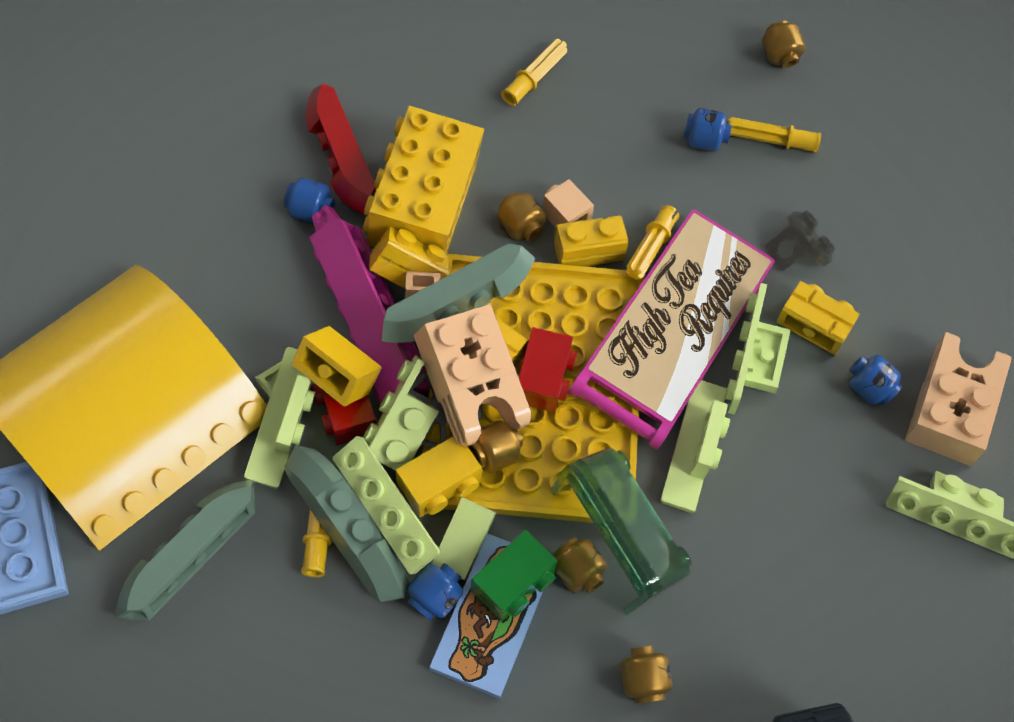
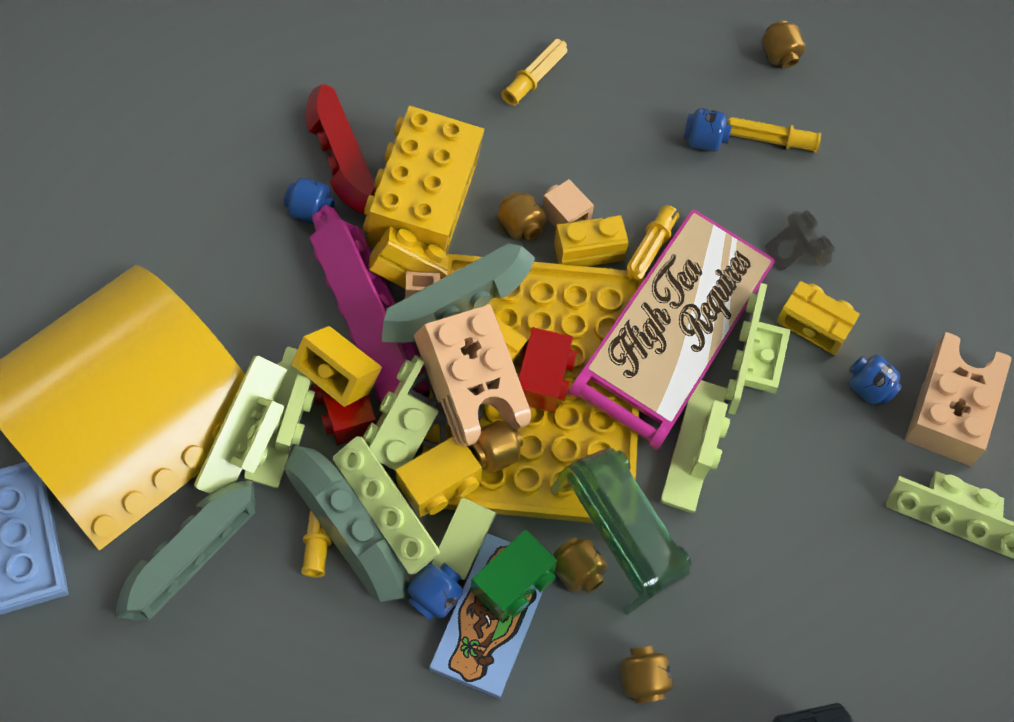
none -> yellowish green bracket [194,356,288,494]

